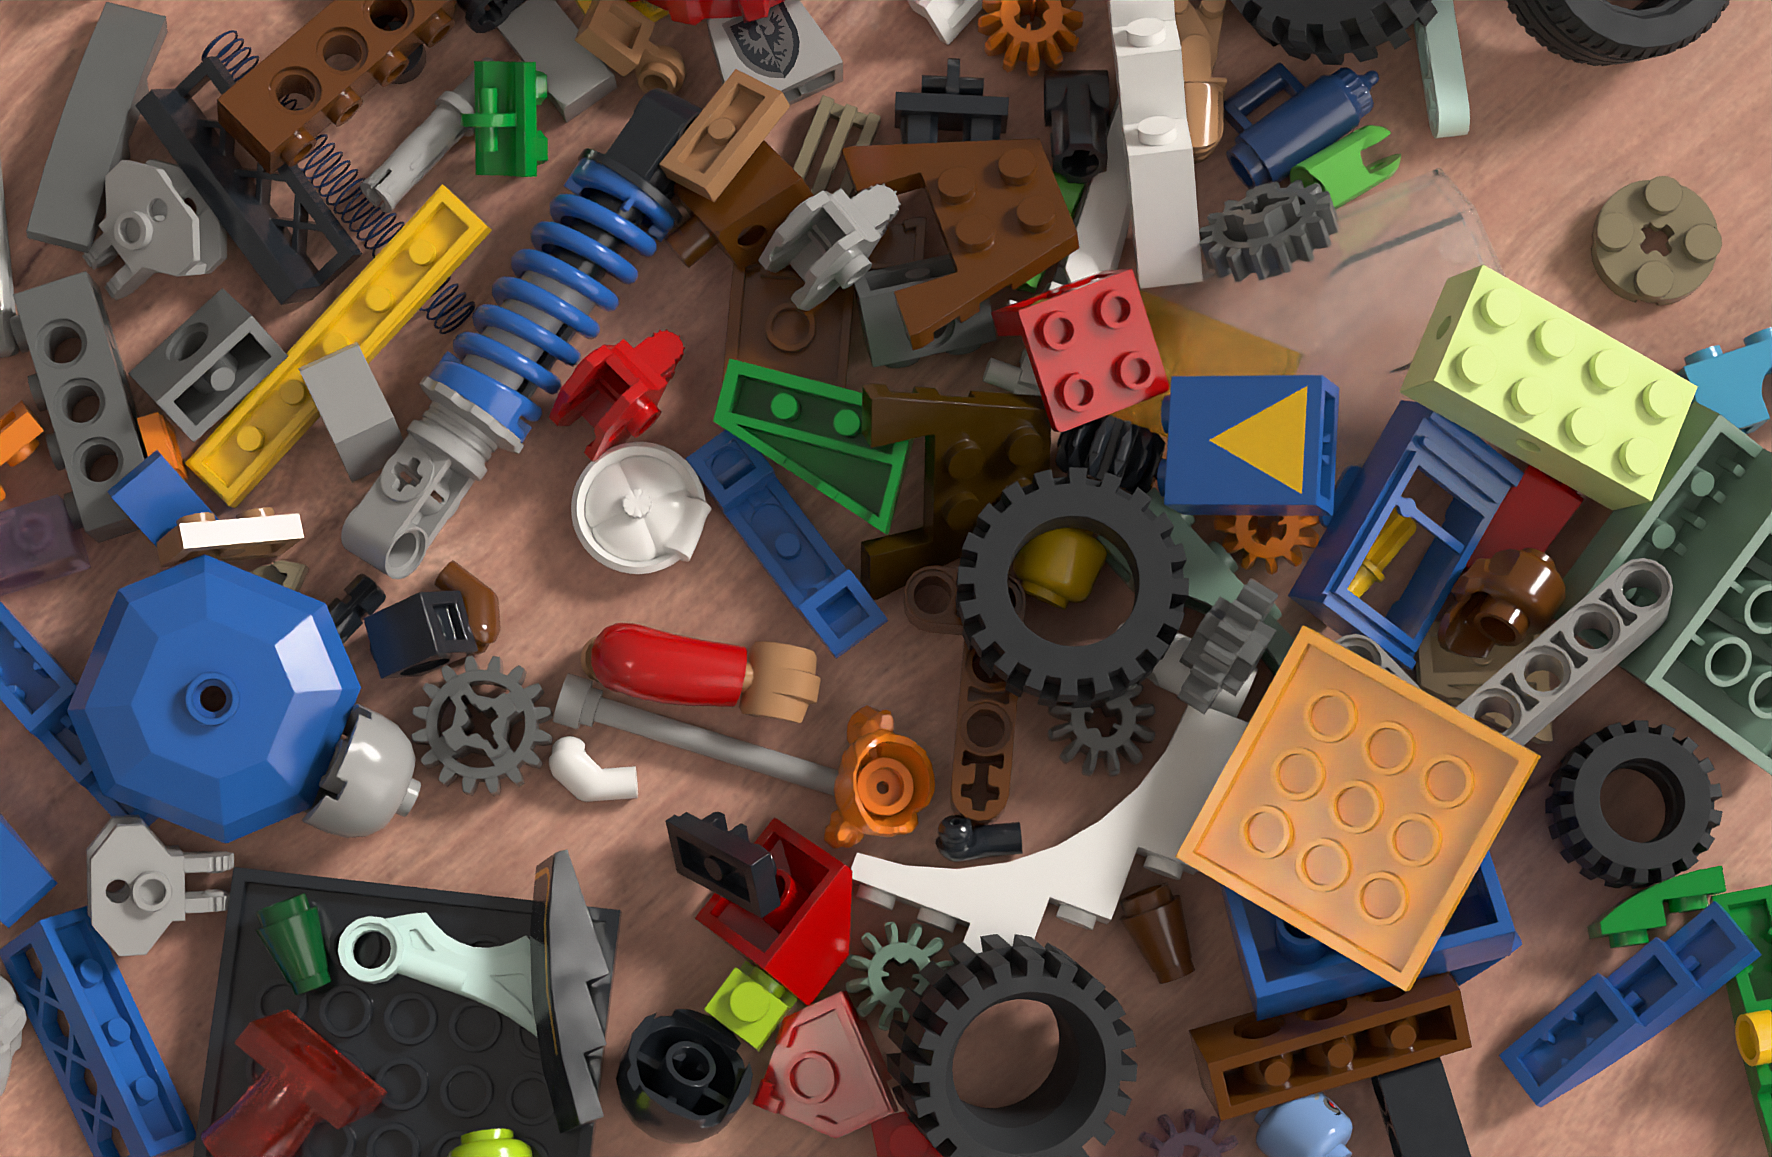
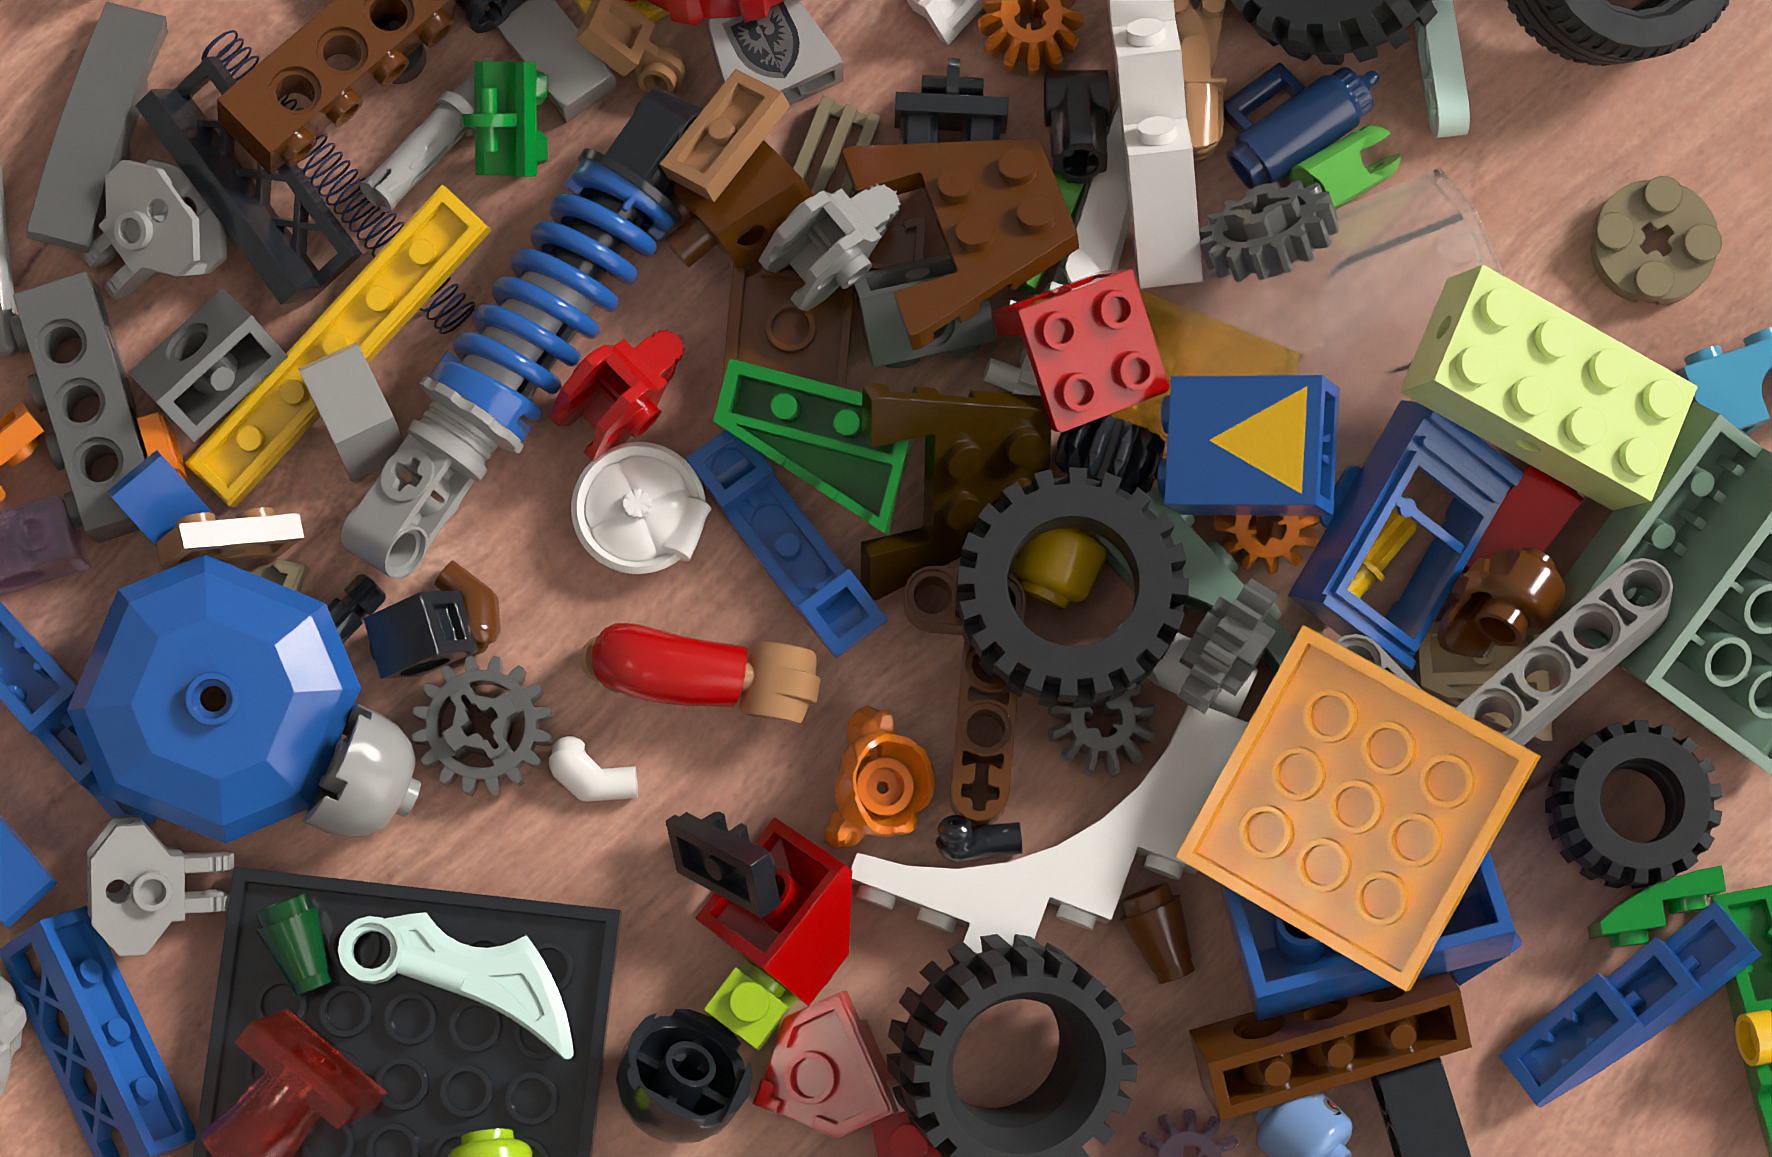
slope [530,849,609,1134] -> none
light grey piece [553,673,838,796] -> none
sand green gear [846,922,954,1031] -> none

